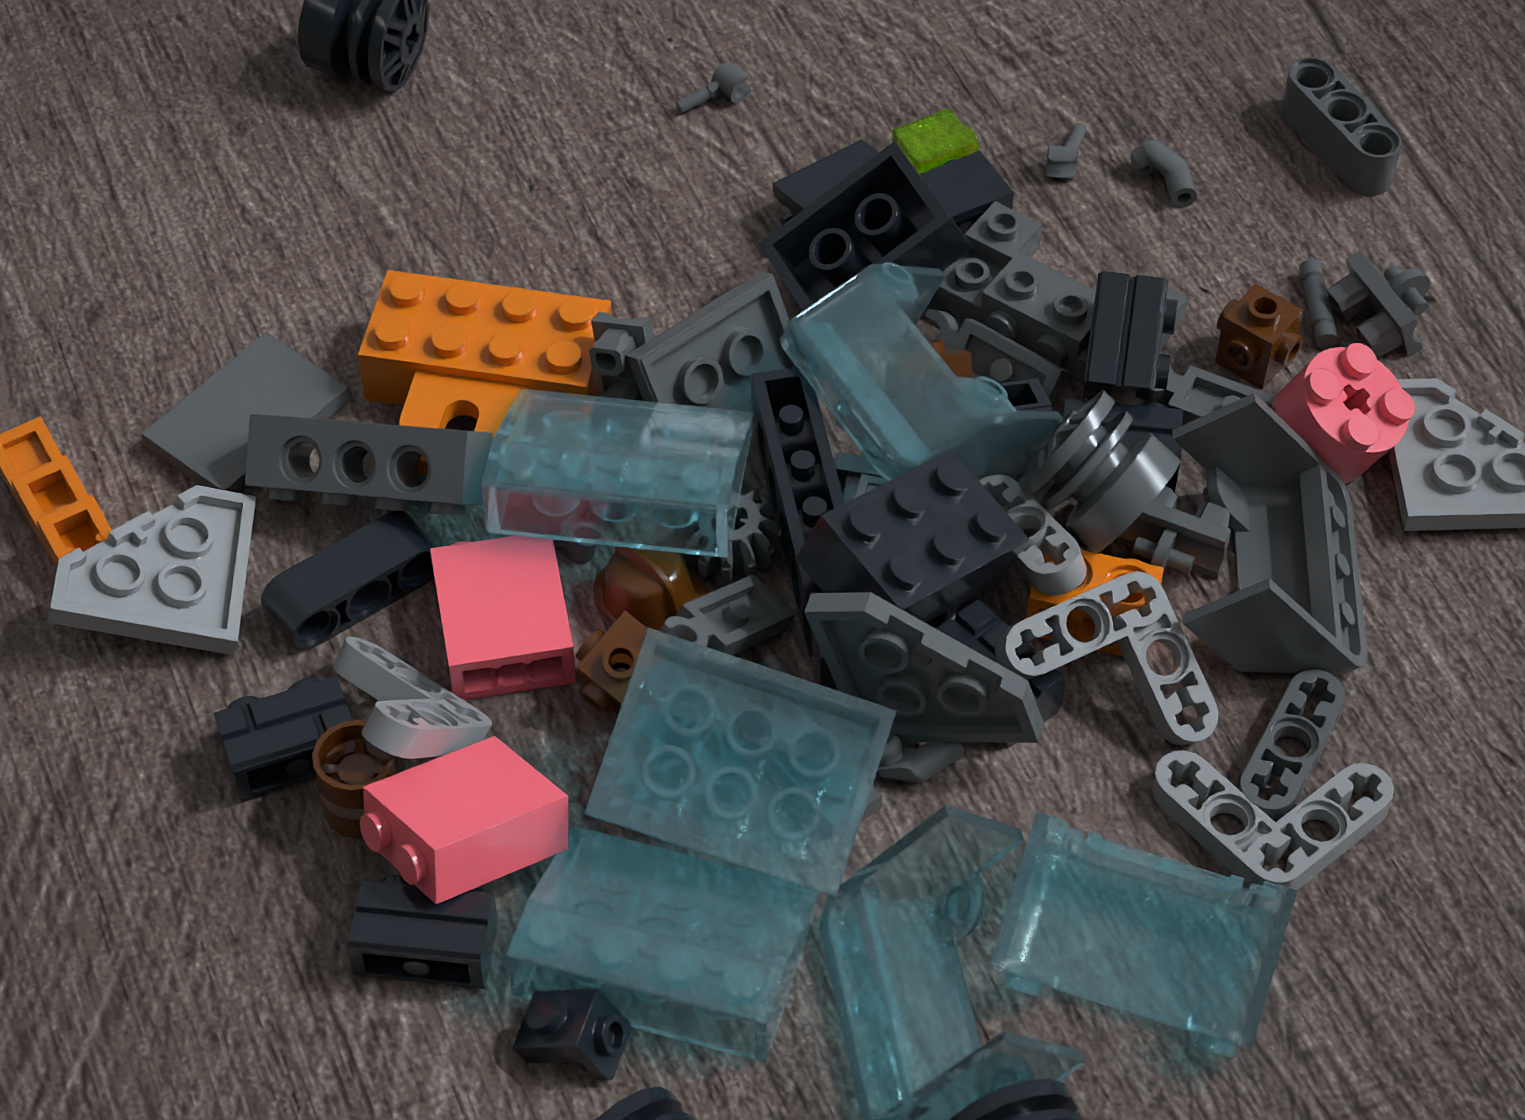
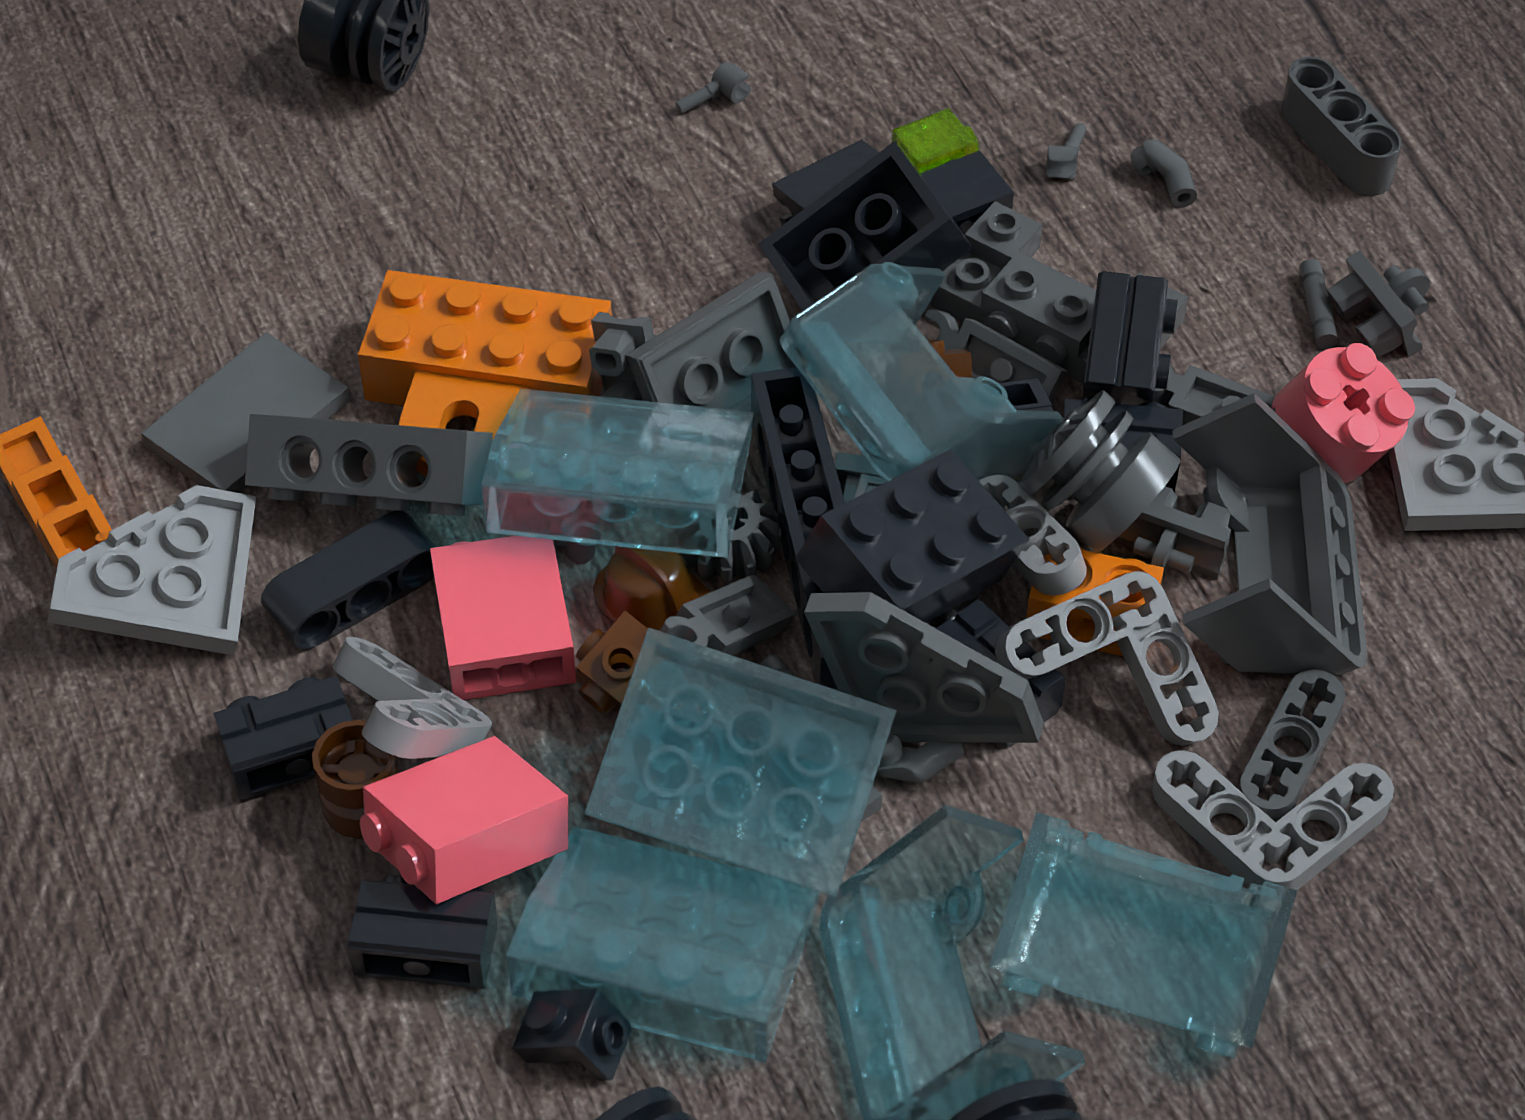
reddish brown brick [1215,284,1304,389] -> none

